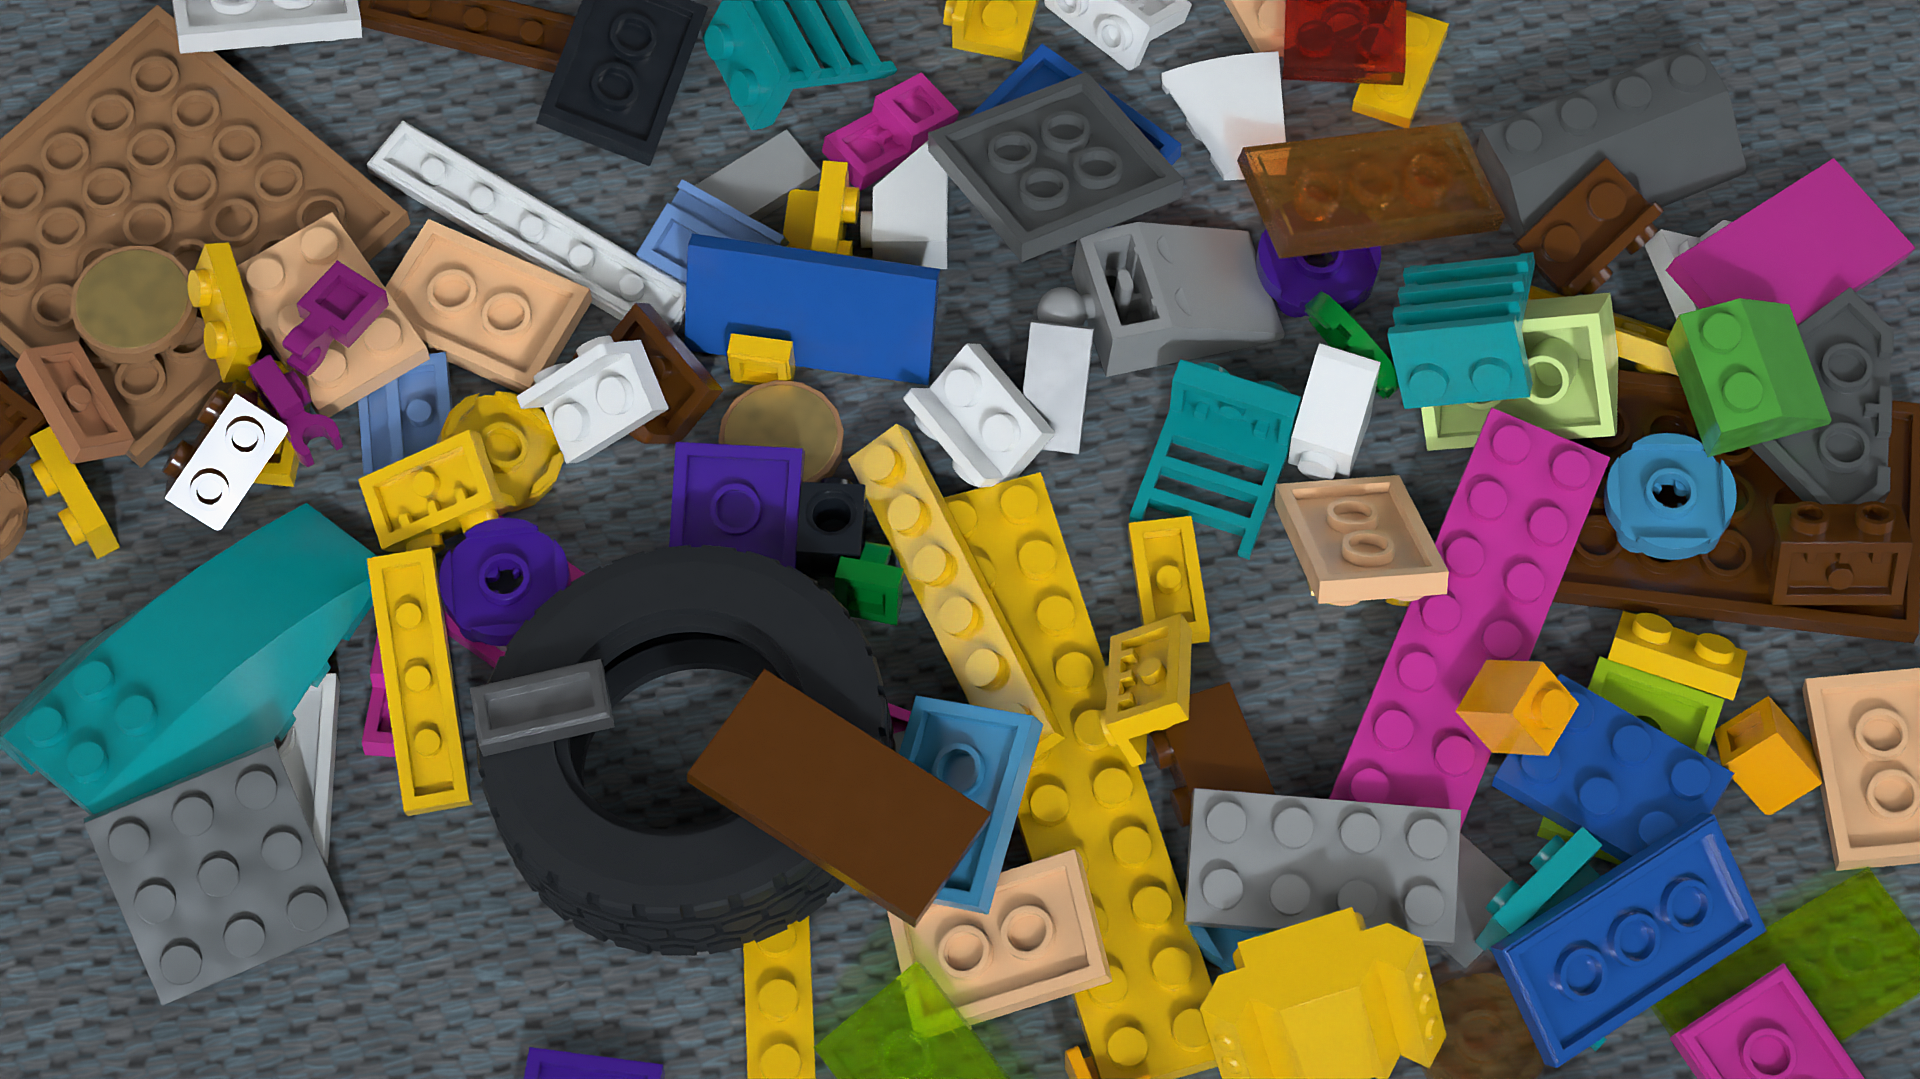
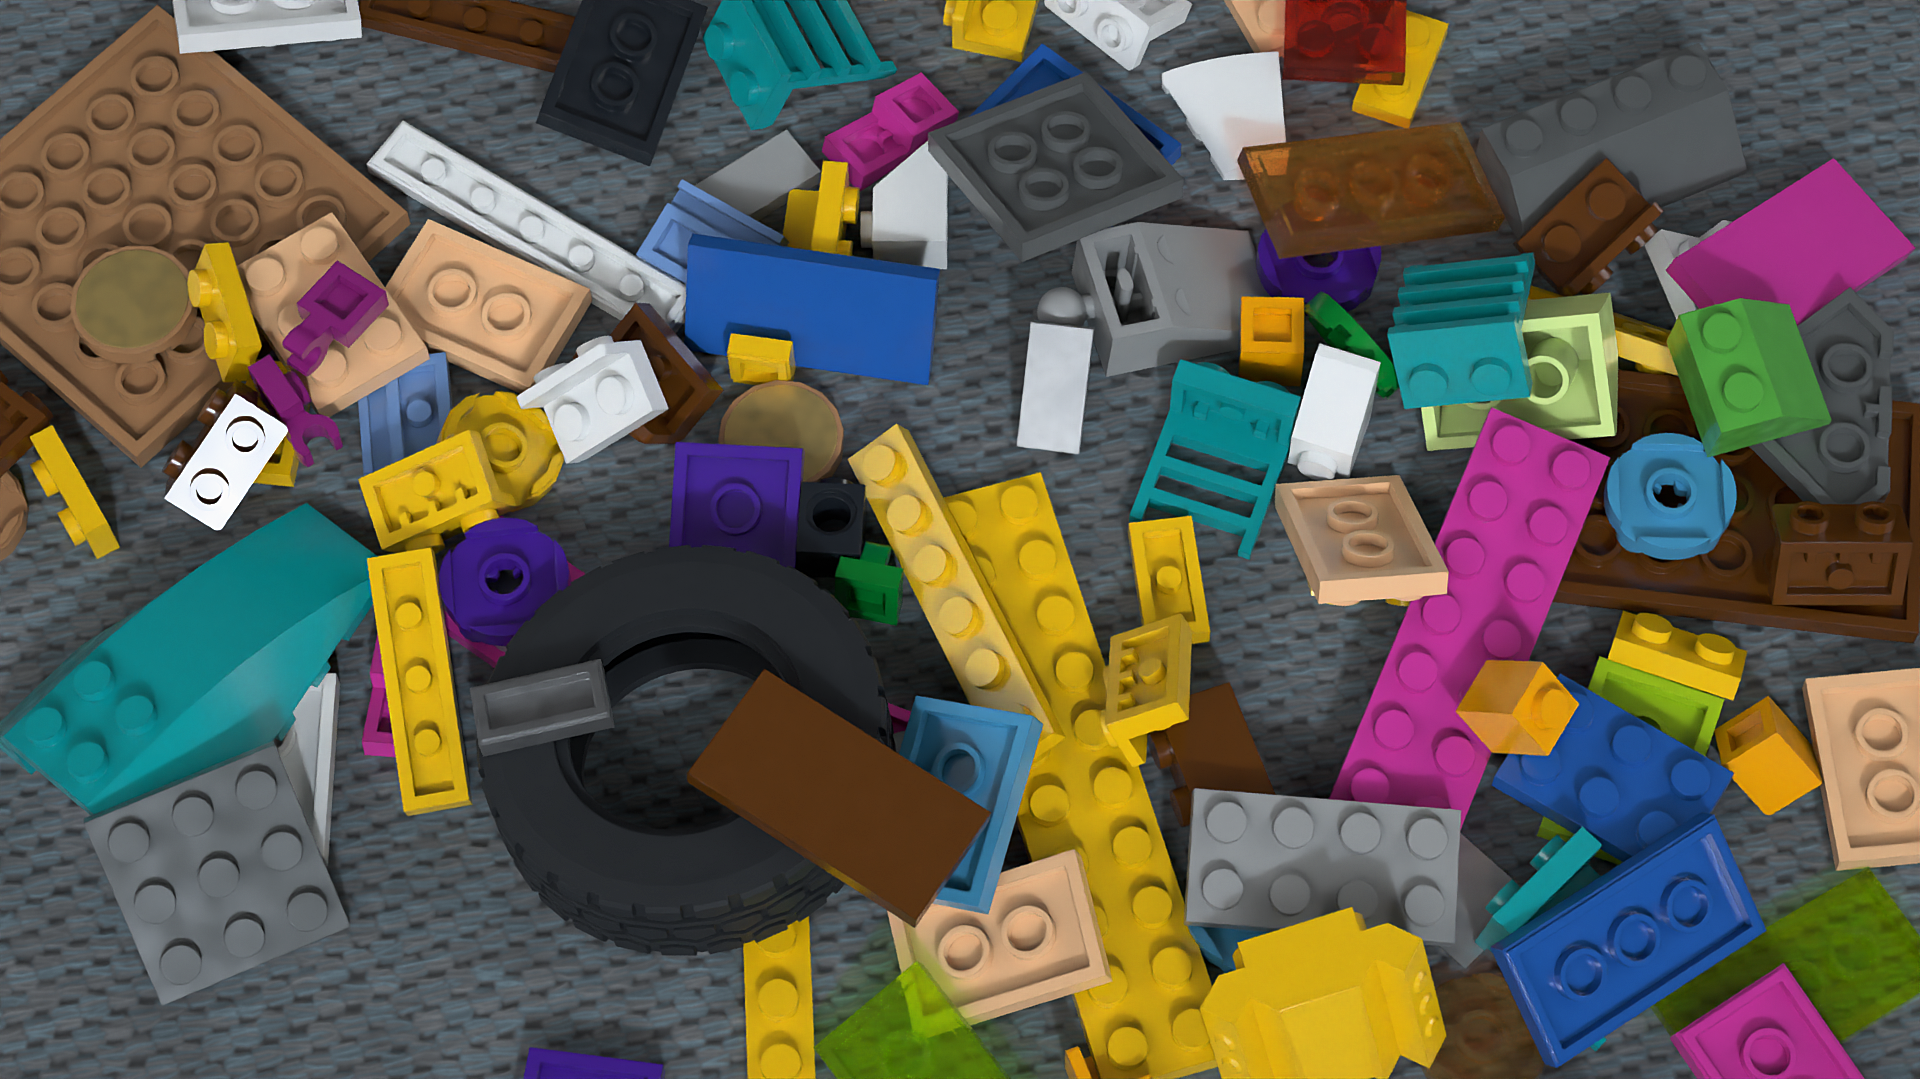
nougat plate [16,341,135,464] -> none
white bracket [903,344,1055,487] -> none
none -> light orange panel [1238,296,1304,386]

